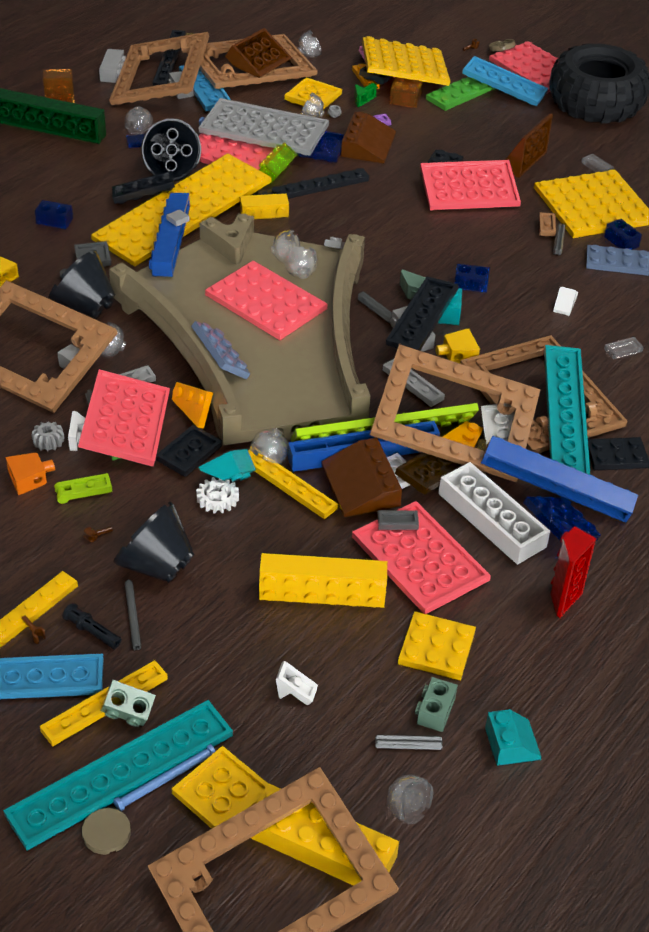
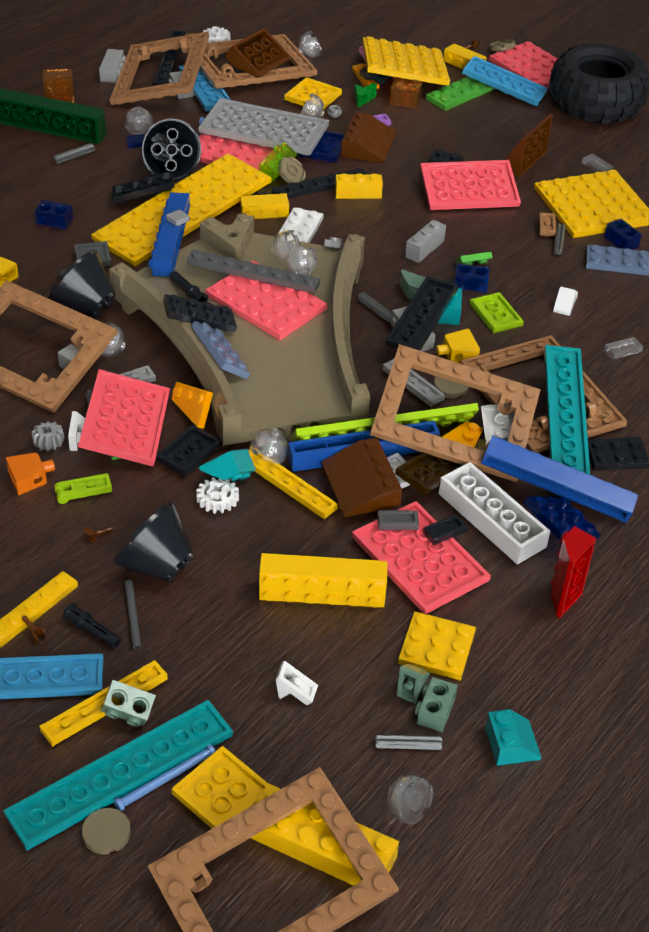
none -> dark grey axle [53,143,95,164]
none -> black plate [163,294,237,332]
none -> black pin [170,271,208,303]
none -> dark grey plate [187,249,320,294]
none -> white gear [202,27,231,43]
none -> white plate [276,207,323,243]
none -> dark tan tile [278,156,306,184]
none -> yellow brick [335,174,383,199]
none -> sand green slope [397,664,430,705]
none -> light grey brick [405,220,446,263]
none -> black tile [423,514,468,545]
none -> dark tan tile [434,376,469,399]
none -> yellow brick [444,43,487,69]
none -> bright green plate [456,252,492,267]
none -> lime tile [470,292,524,333]

